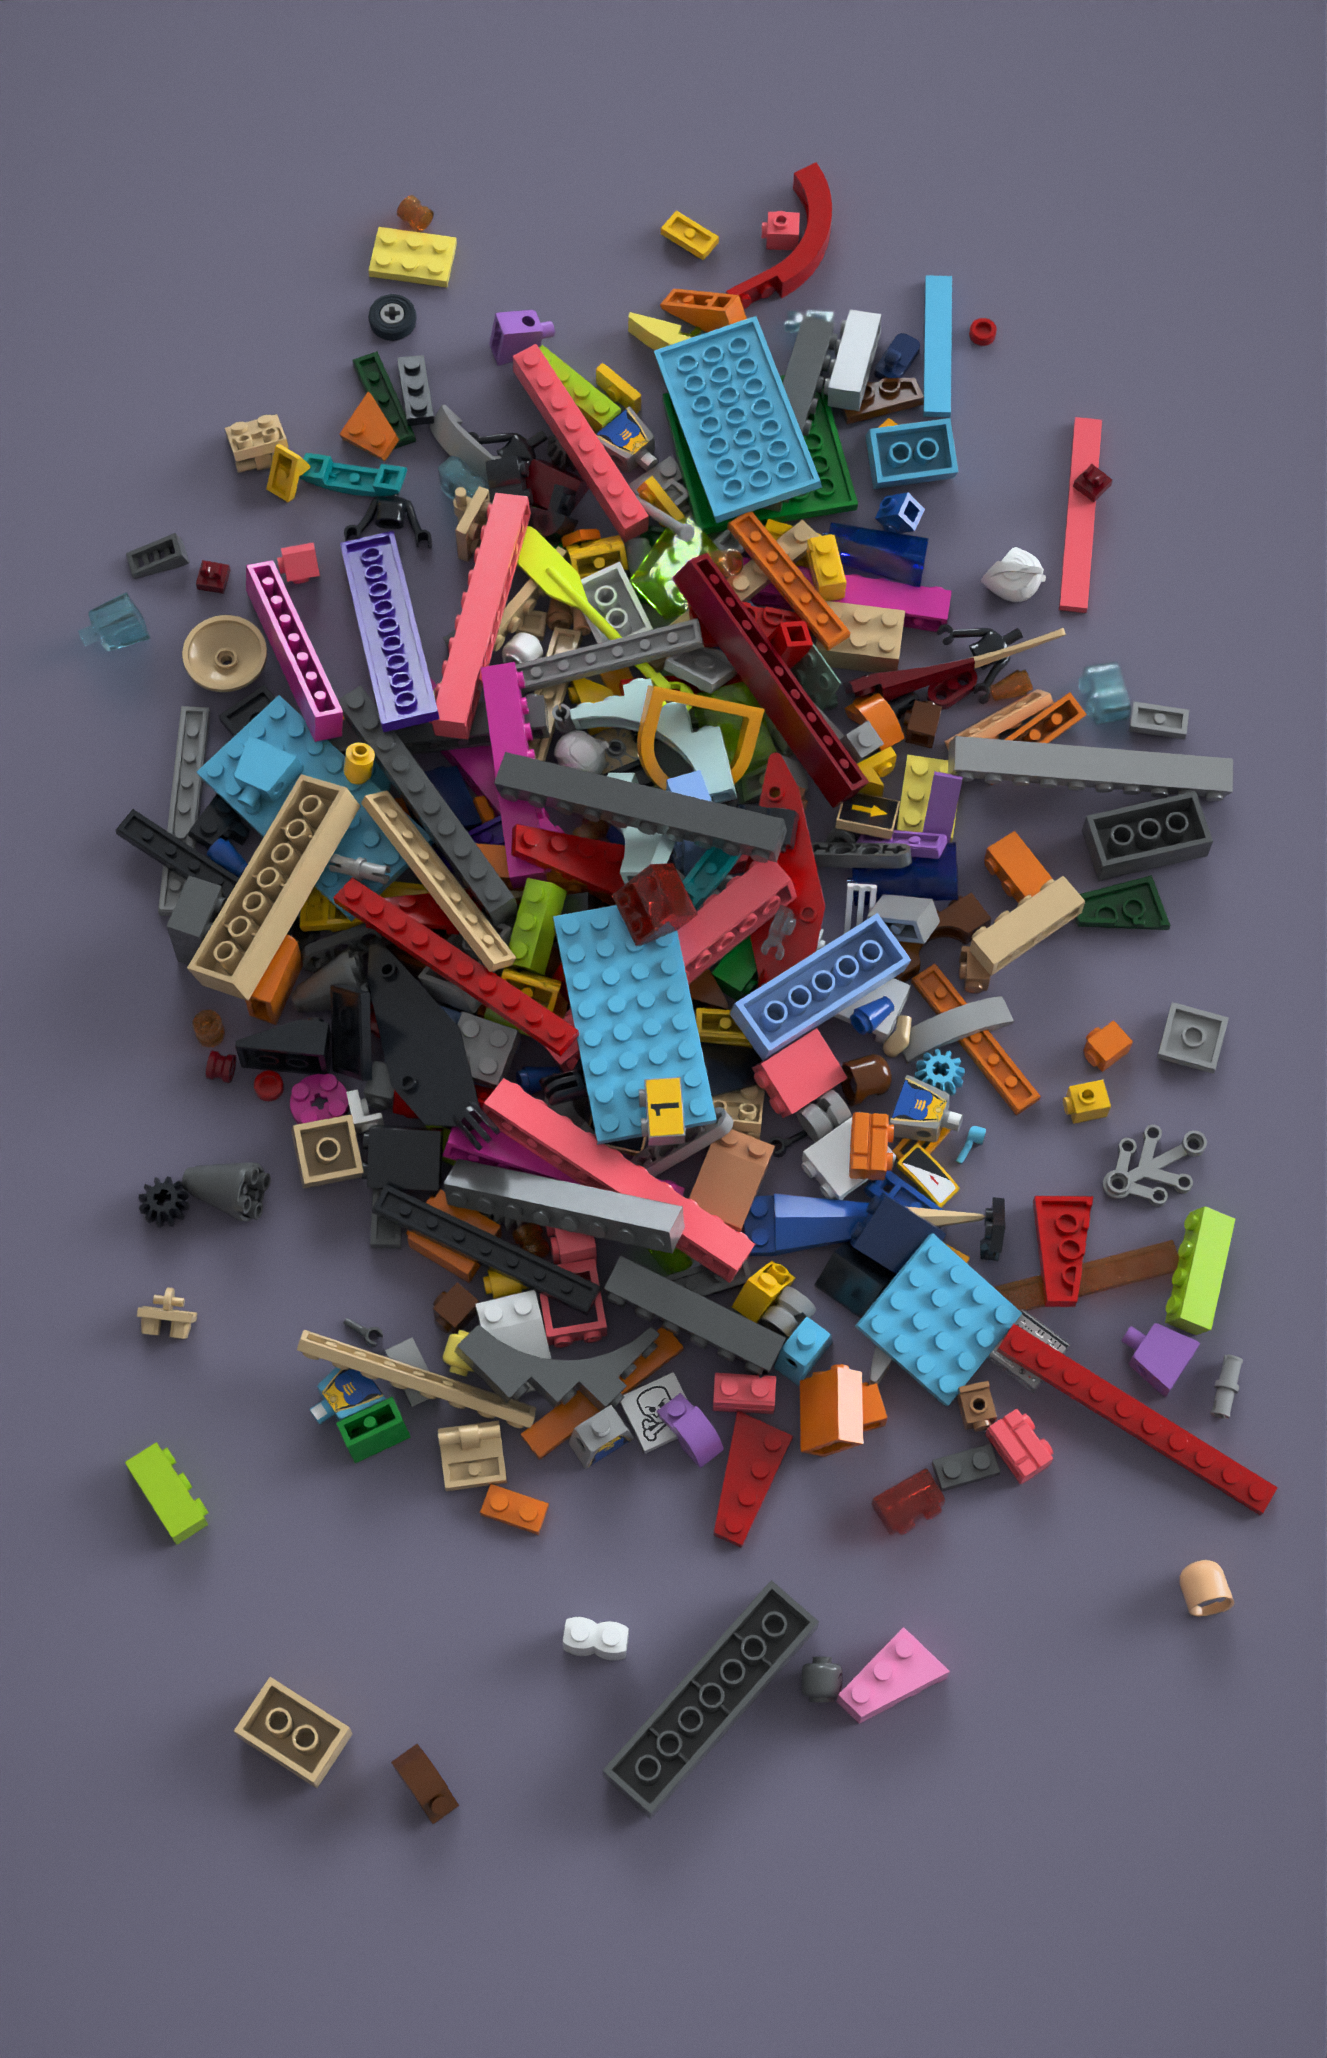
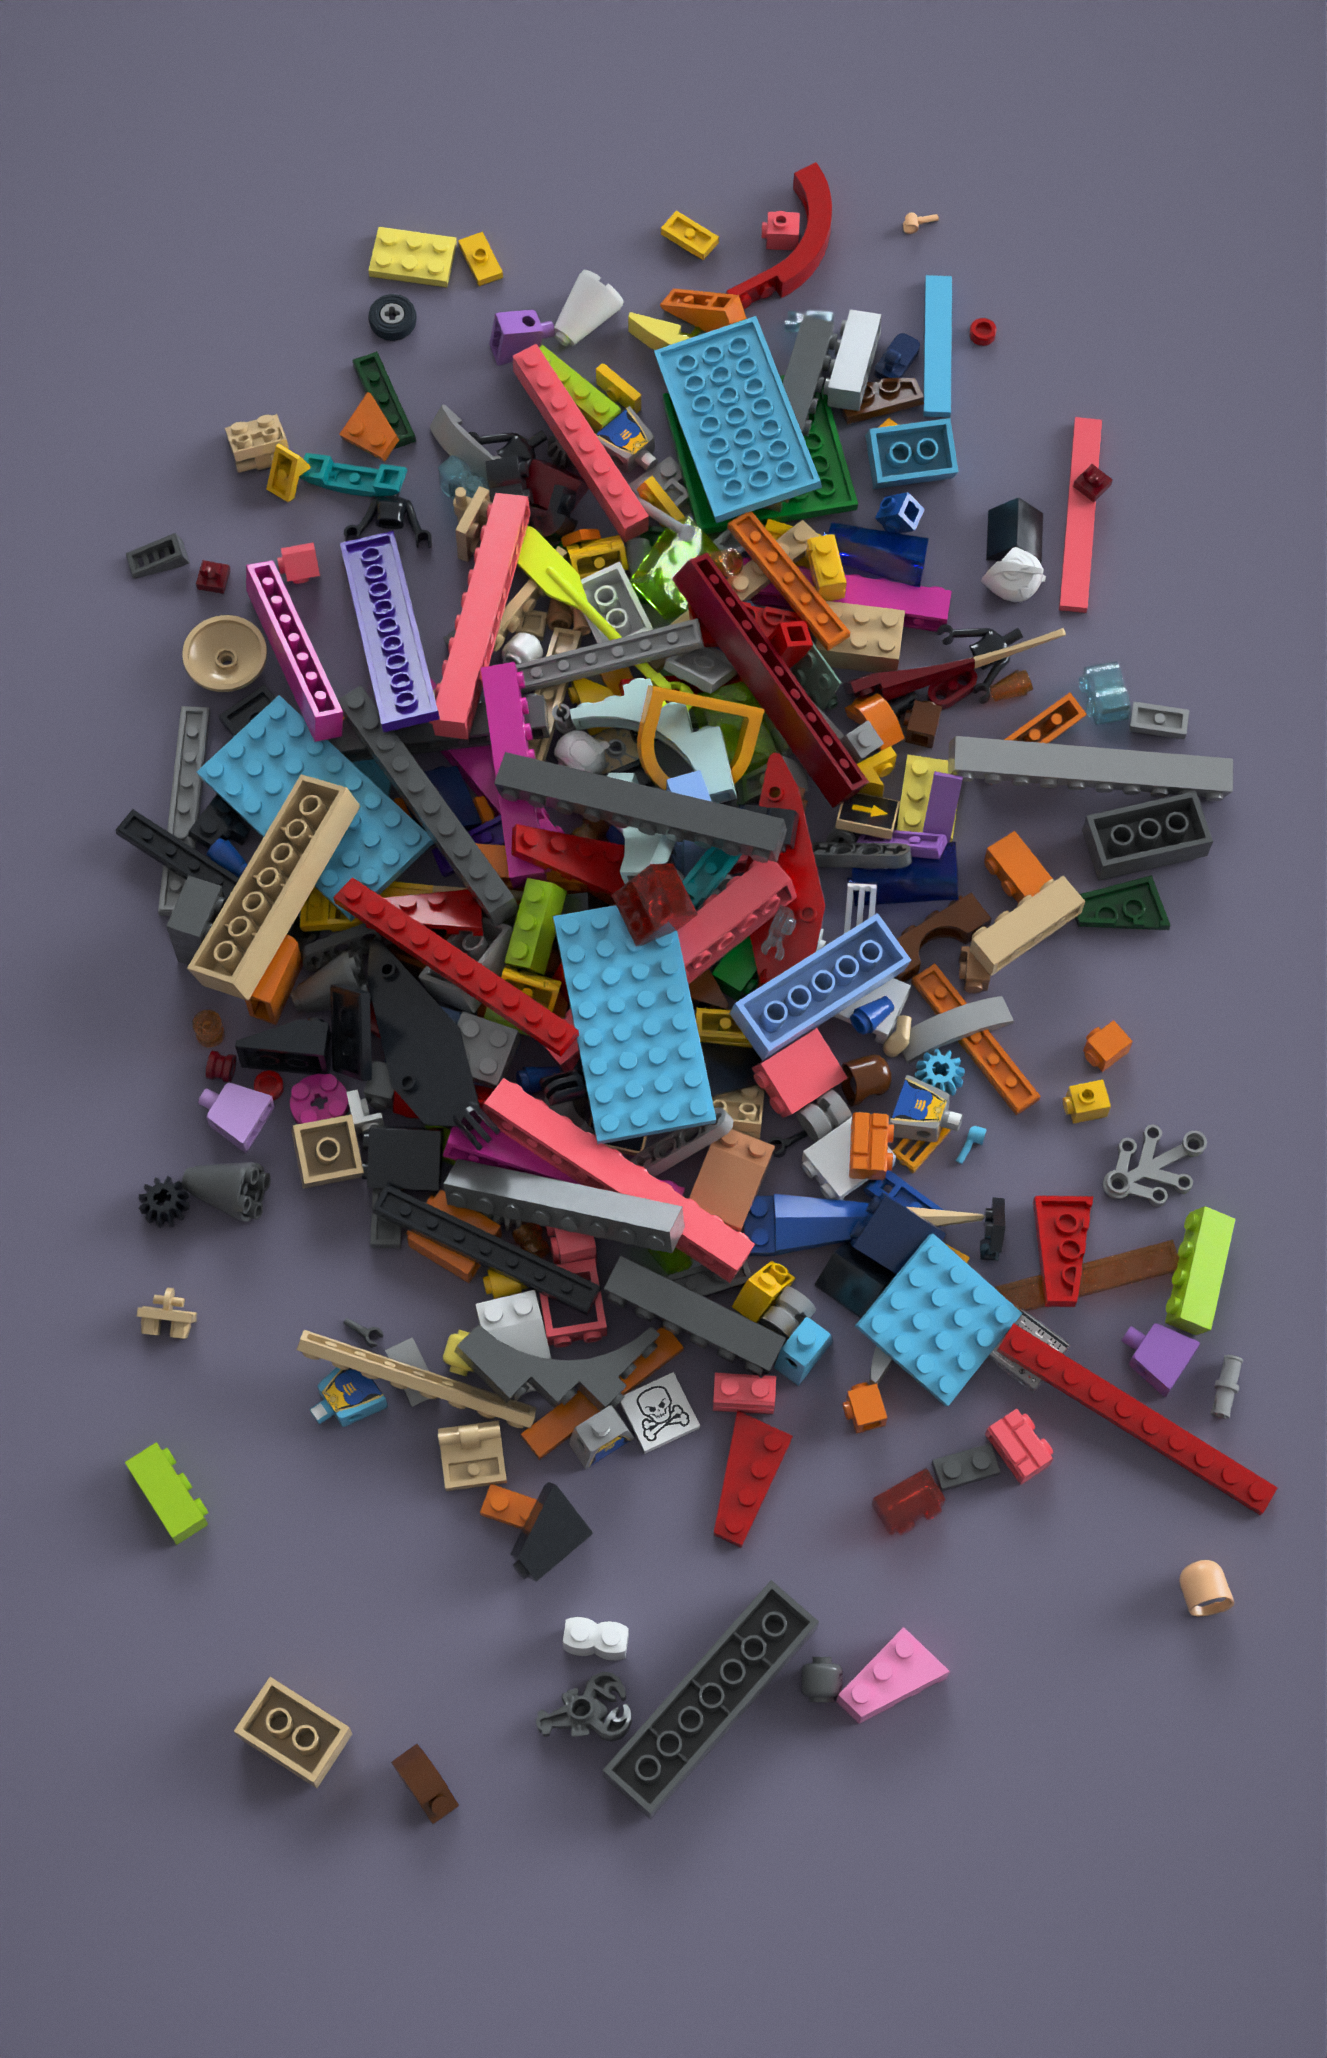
clear light blue torso [78,592,150,651] -> none
medium azure torso [234,735,303,809] -> none
light grey pin [329,854,391,884] -> none
green brick [336,1397,411,1464] -> none
yellow brick [343,742,375,785] -> none
tan plate [361,790,516,972] -> none
clear orange wheel [397,195,434,232] -> none
plate [397,355,434,426] -> none
reddish brown brick [433,1282,480,1334] -> none
yellow brick [639,1077,686,1146] -> none
medium lavender brick [657,1393,724,1468] -> none
orange brick [800,1364,863,1457] -> none
light grey brick [867,894,940,944] -> none
slope [896,1143,960,1208] -> none
light nougat plate [944,689,1054,751] -> none
medium nougat brick [956,1381,997,1432] -> none
light grey plate [1157,1002,1229,1074] -> none
none -> lavender torso [198,1083,275,1153]
none -> yellow plate [458,231,503,286]
none -> black slope [510,1482,593,1582]
none -> dark grey animal [535,1672,632,1742]
none -> white cone [554,269,624,346]
none -> light nougat hand [903,212,939,234]
none -> black slope [986,497,1043,564]

